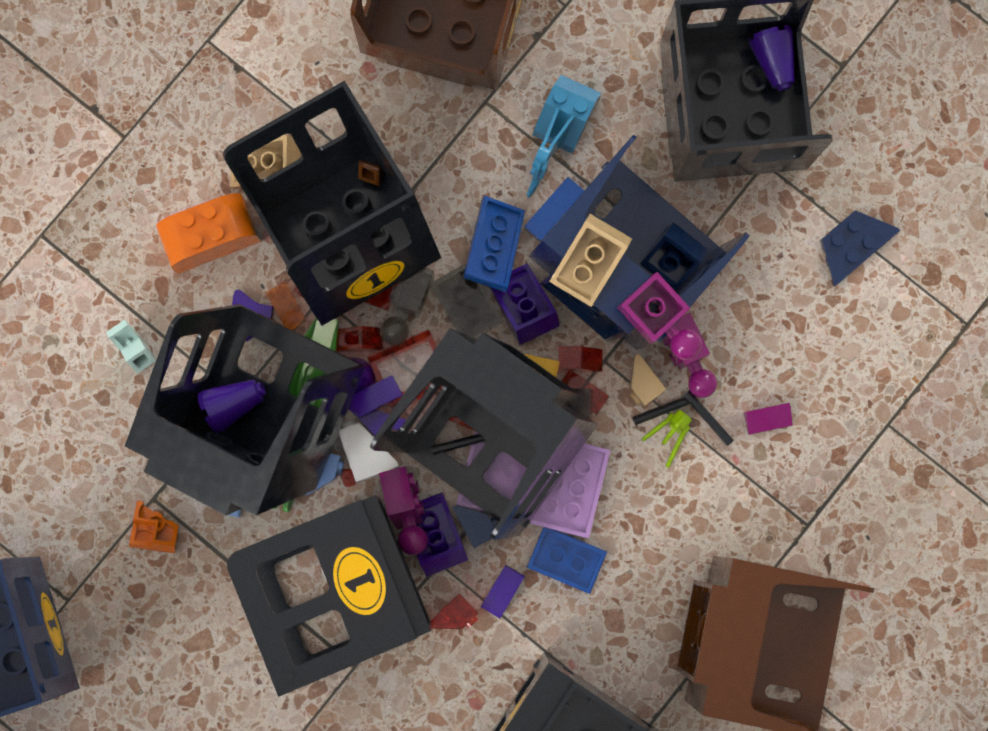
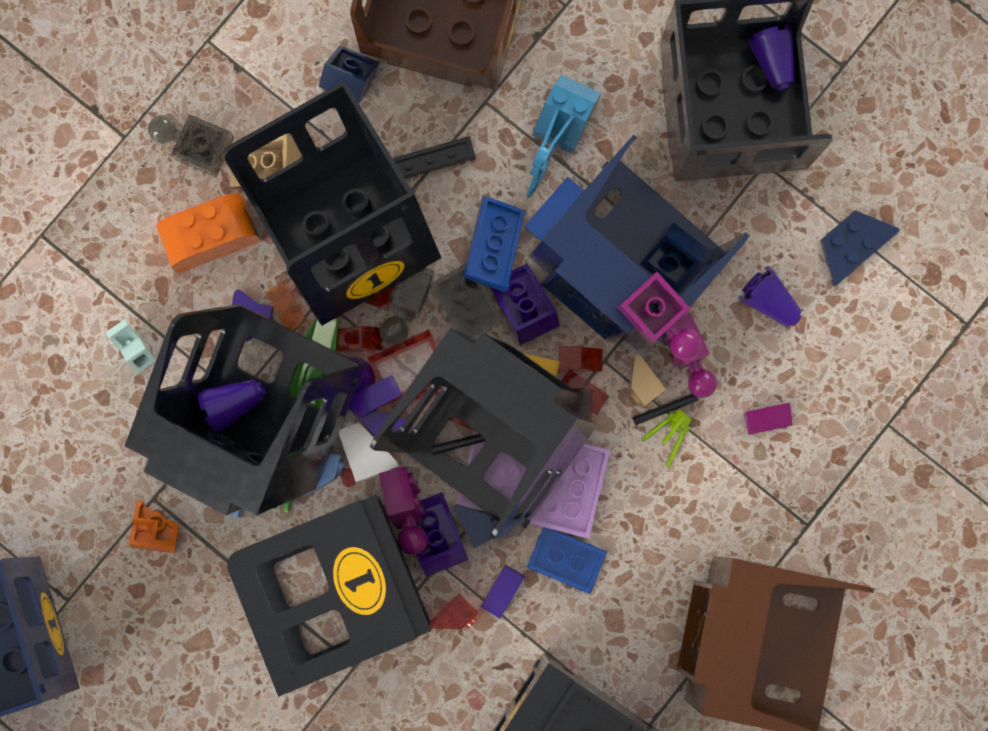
reddish brown slope [358,160,385,186] -> none
tan slope [549,214,632,307] -> none
black bar [682,390,734,446] -> none
none -> clear smoke brick [148,114,234,178]
none -> dark blue slope [319,45,380,103]
none -> black tile [393,136,476,179]
none -> dark purple cone [738,266,801,327]

